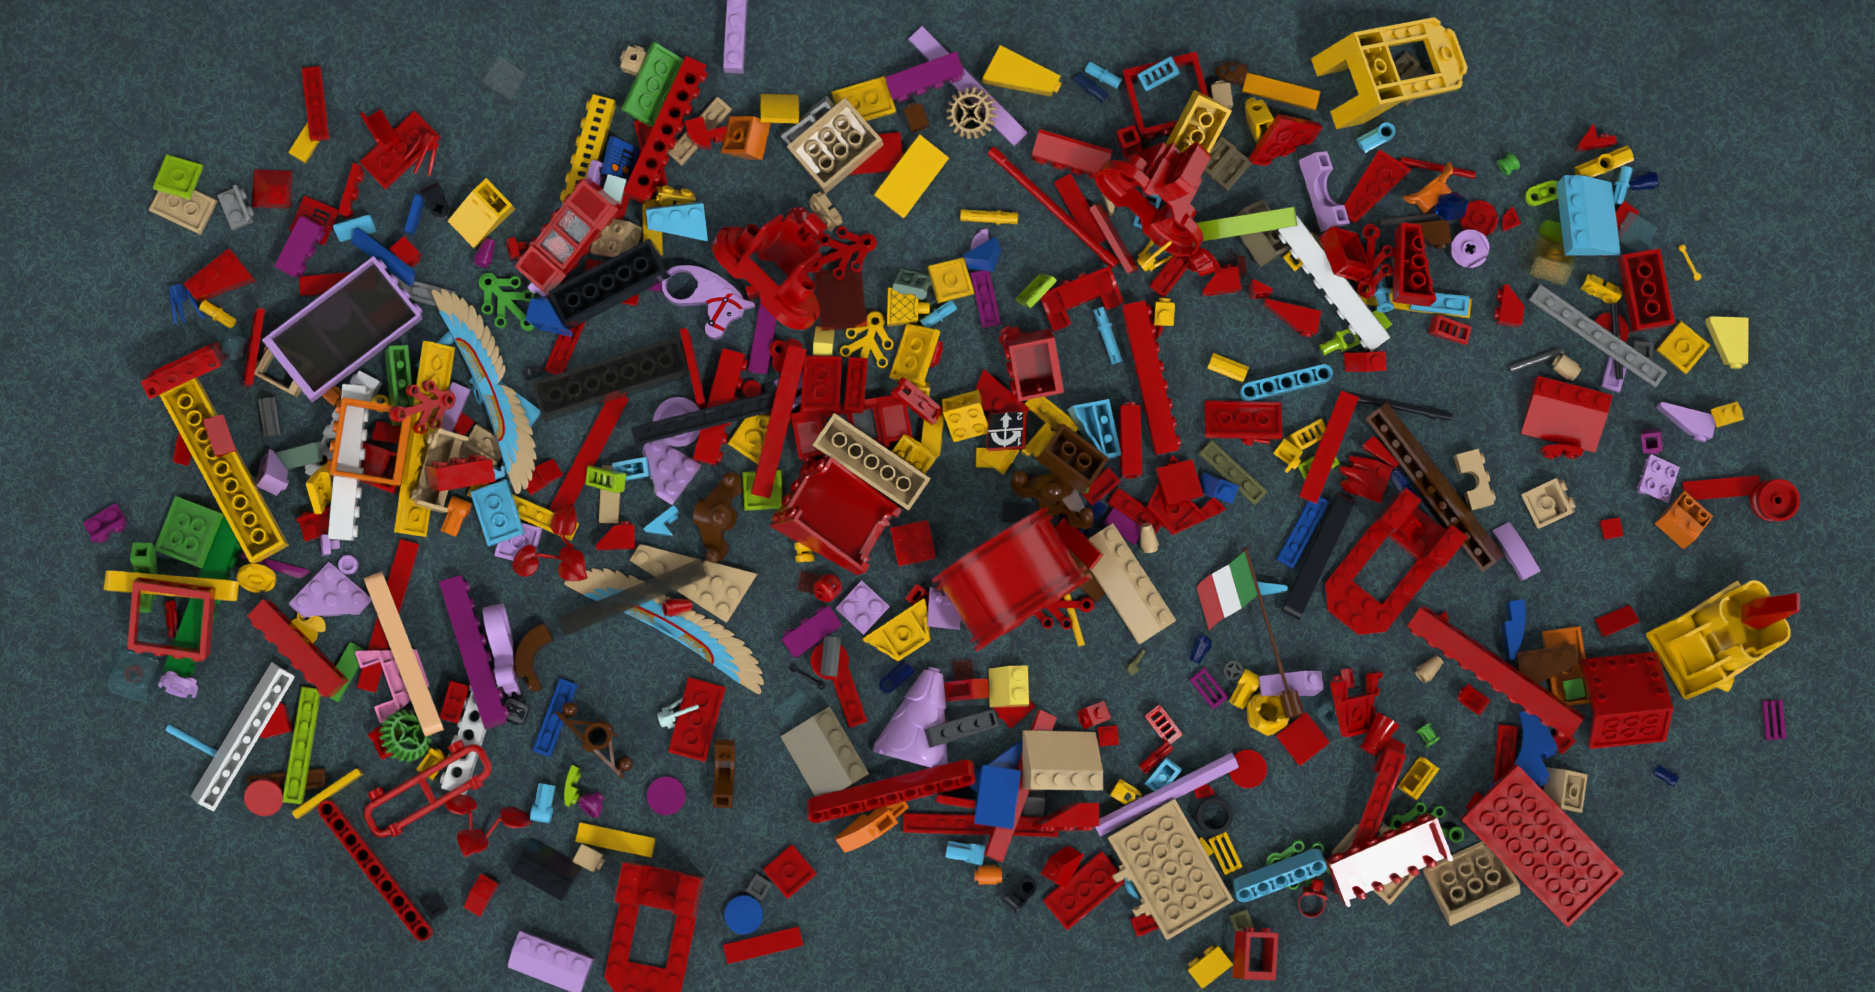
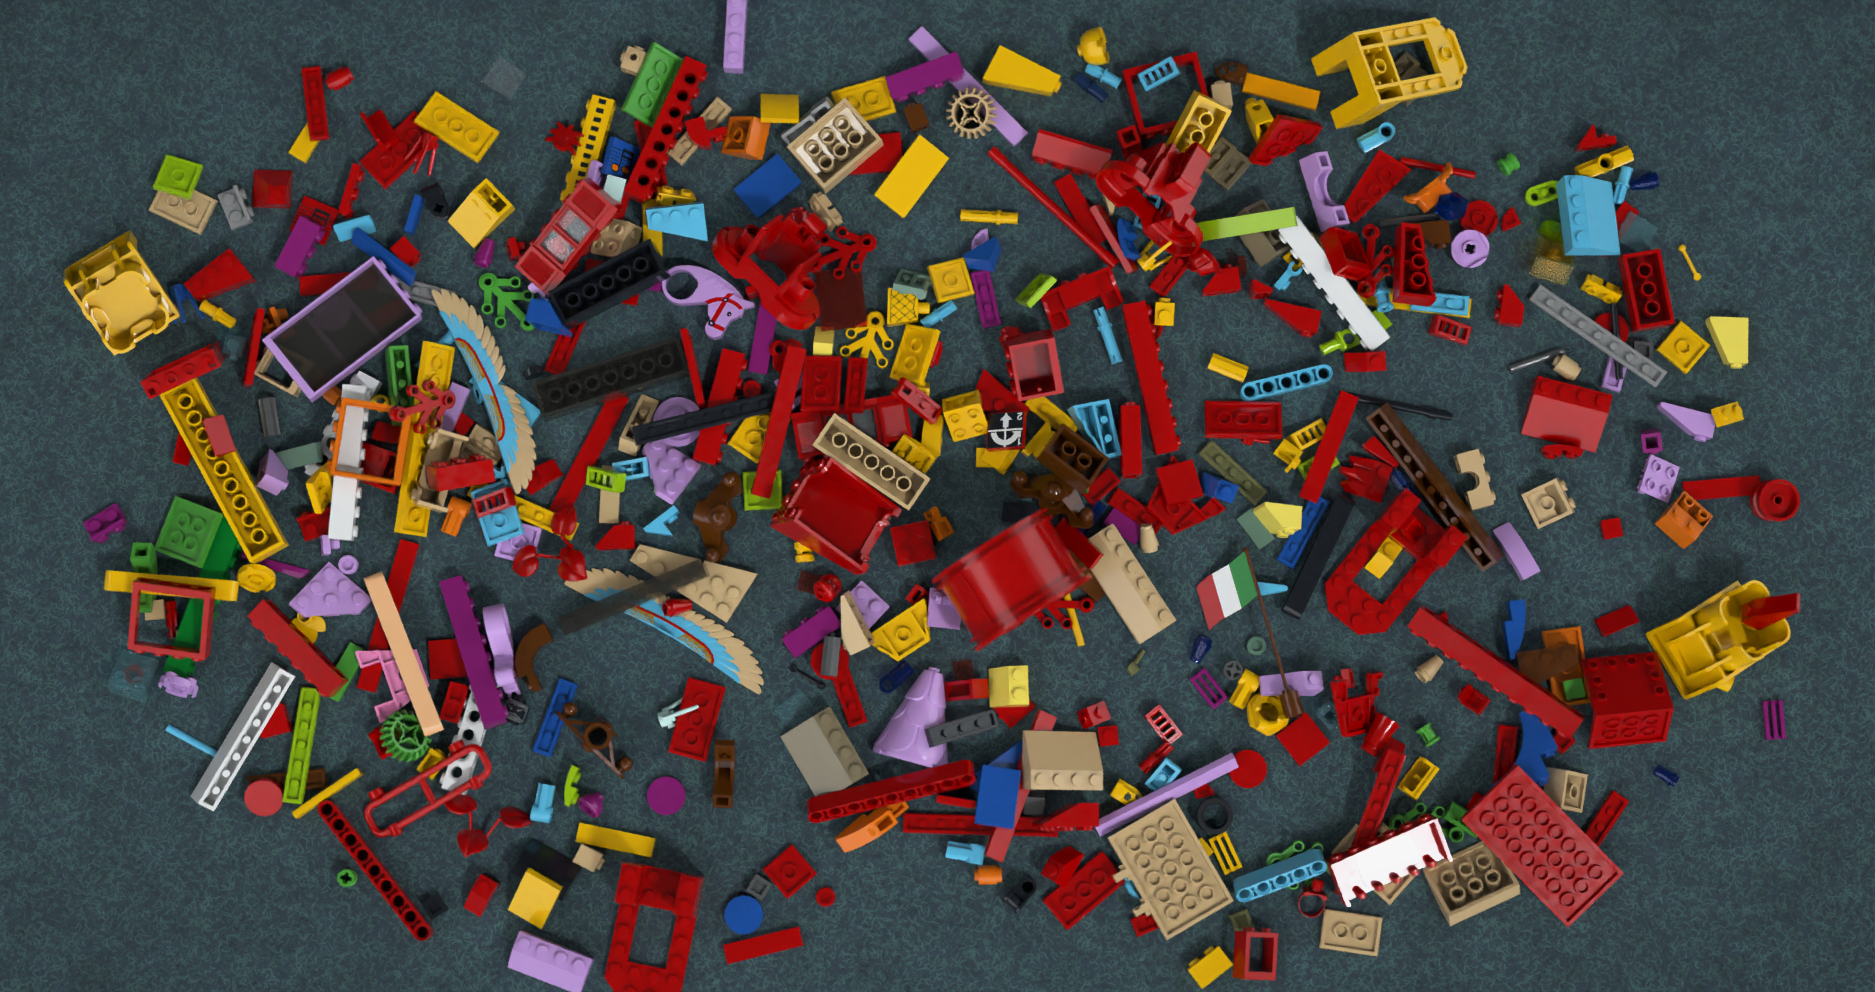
none -> yellow piece [63,230,180,356]
none -> tan tile [145,599,166,621]
none -> orange hips [261,307,295,345]
none -> red brick [325,66,354,91]
none -> bright green bush [337,869,358,887]
none -> yellow tile [414,91,500,163]
none -> red tile [428,636,488,680]
none -> red slope [472,487,517,518]
none -> yellow tile [508,868,563,929]
none -> red piece [544,122,584,156]
none -> tan slope [618,394,659,457]
none -> blue tile [734,153,802,219]
none -> red tile [816,887,835,907]
none -> tan slope [841,590,875,655]
none -> orange plate [923,506,955,541]
none -> yellow cylinder [1077,27,1109,65]
none -> blue slope [1117,218,1141,260]
none -> sand green tile [1236,508,1275,550]
none -> sand green tile [1246,636,1266,656]
none -> light yellow slope [1253,502,1302,538]
none -> medium azure plate [1272,262,1303,293]
none -> tan tile [1319,909,1383,956]
none -> yellow slope [1364,537,1403,579]
none -> bright green plate [1442,801,1478,838]
none -> red tile [1584,790,1629,847]

